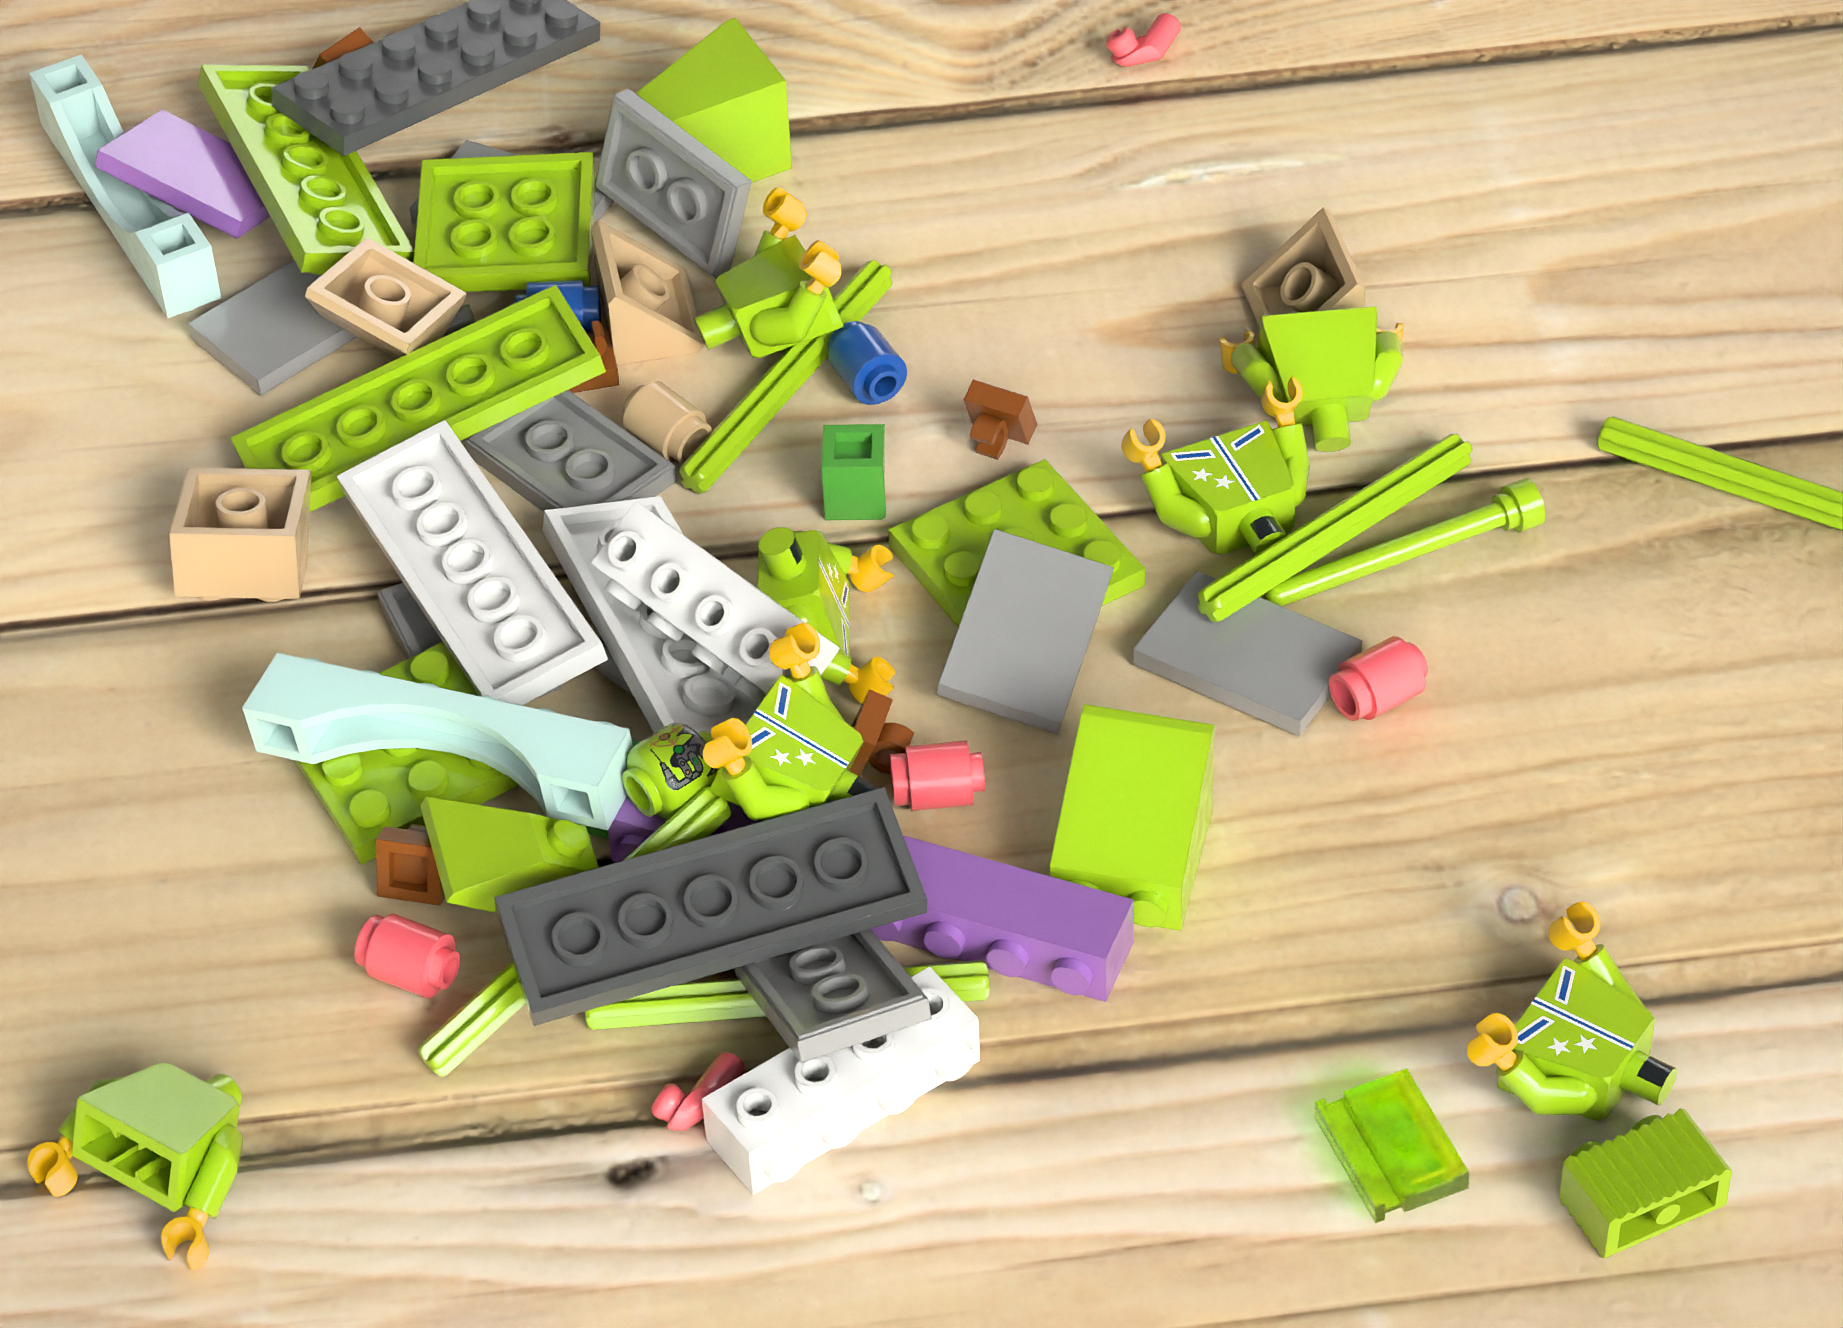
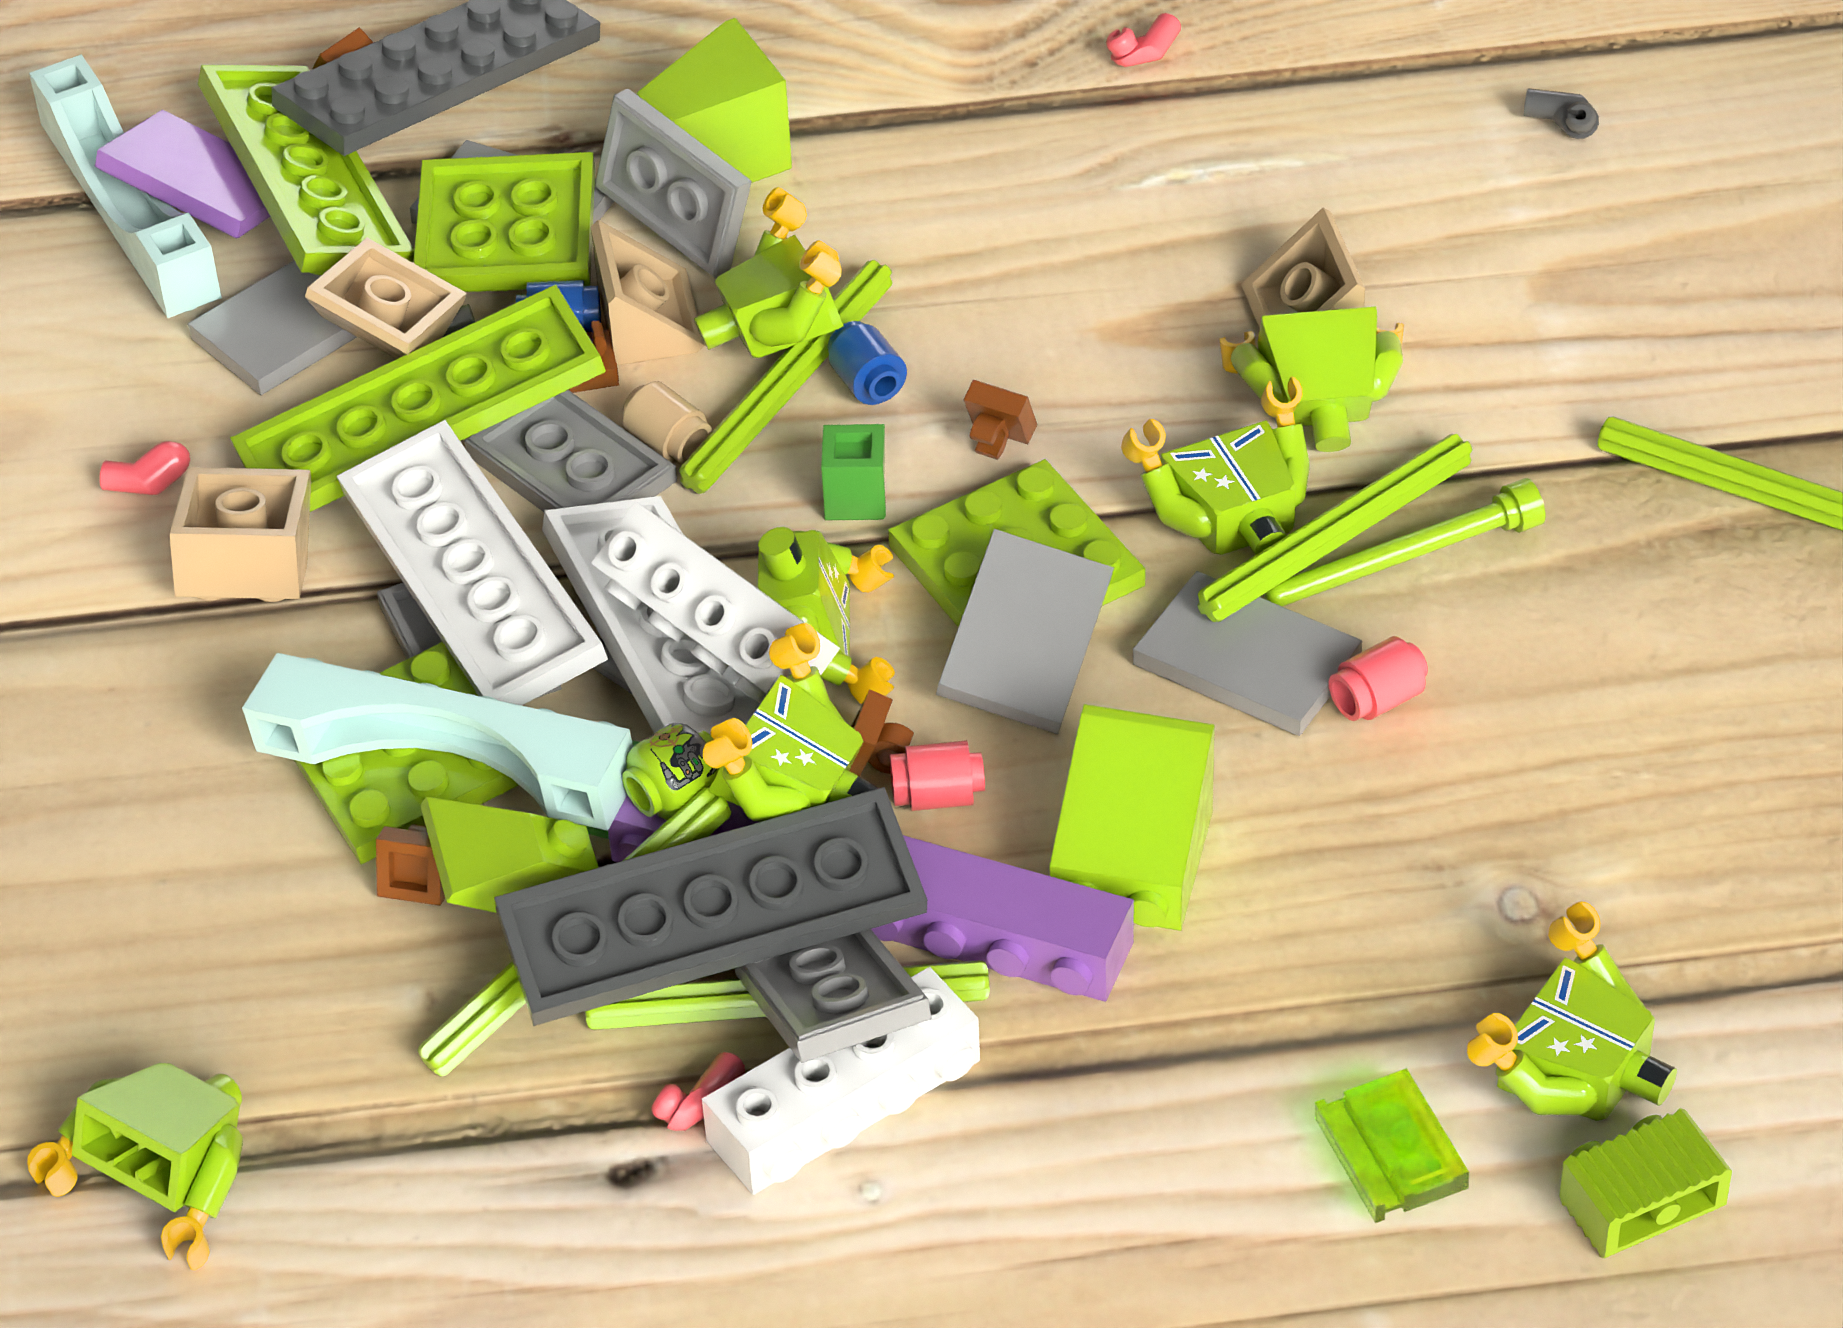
coral brick [355,914,460,998] -> none
none -> coral arm [100,441,190,495]
none -> dark grey arm [1524,88,1599,139]

